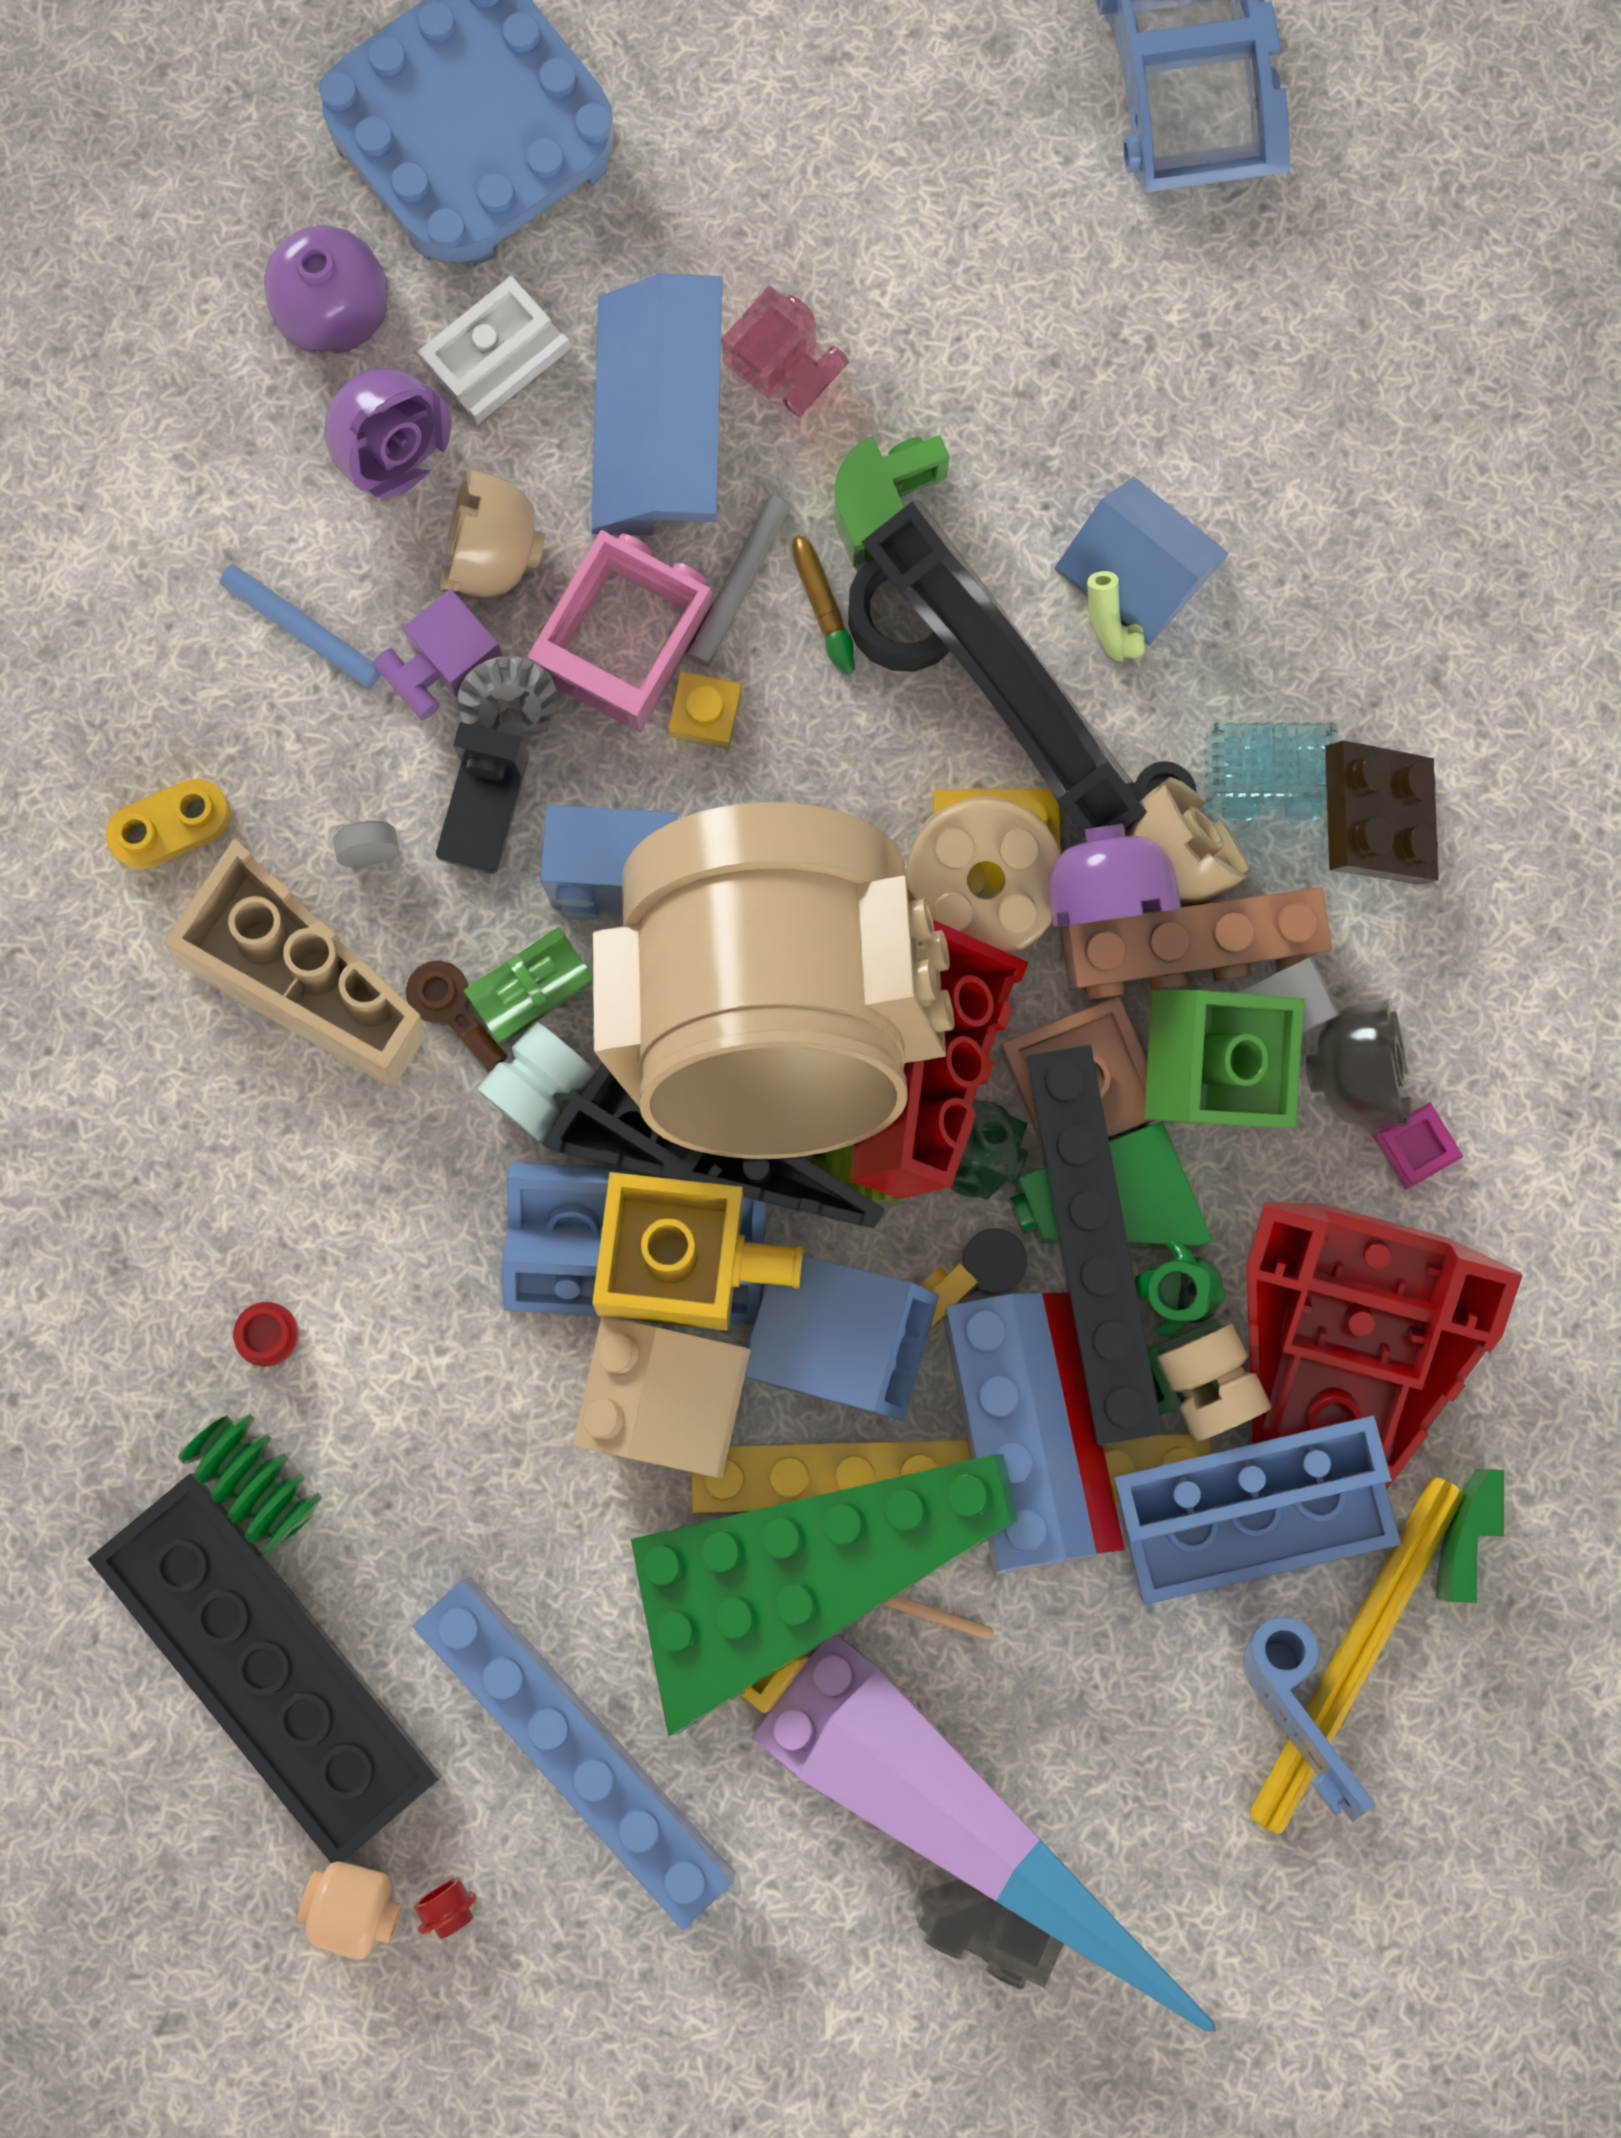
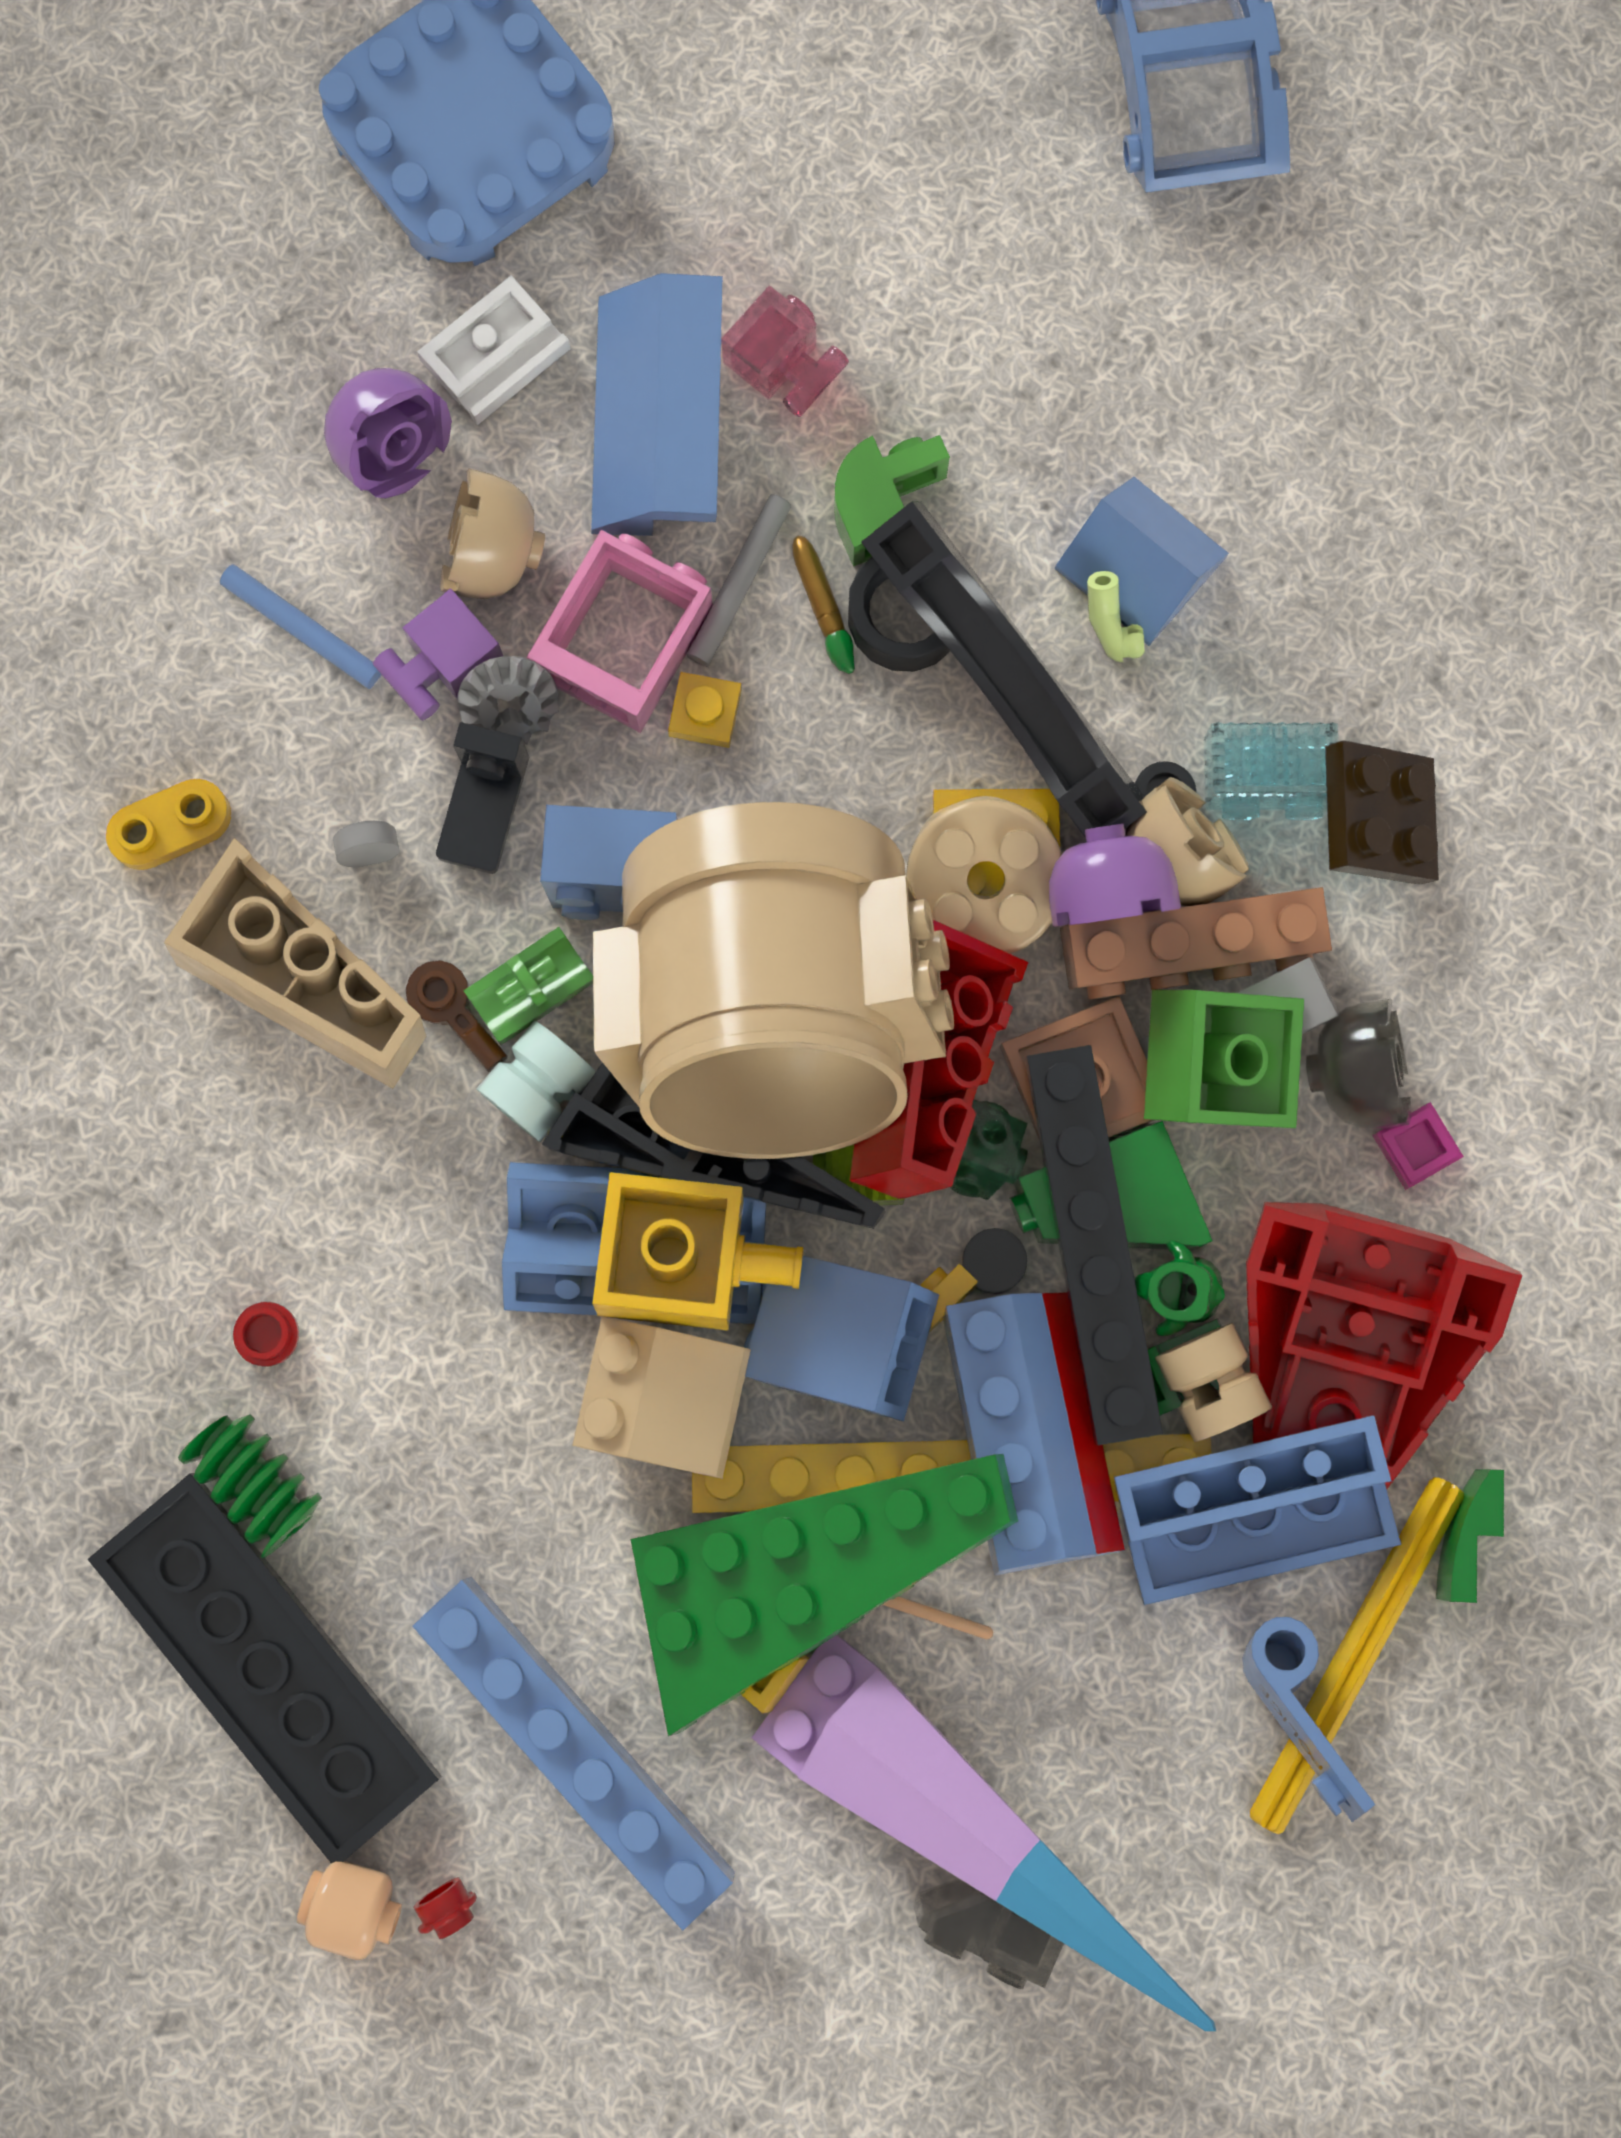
medium lavender cylinder [264,225,388,353] -> none

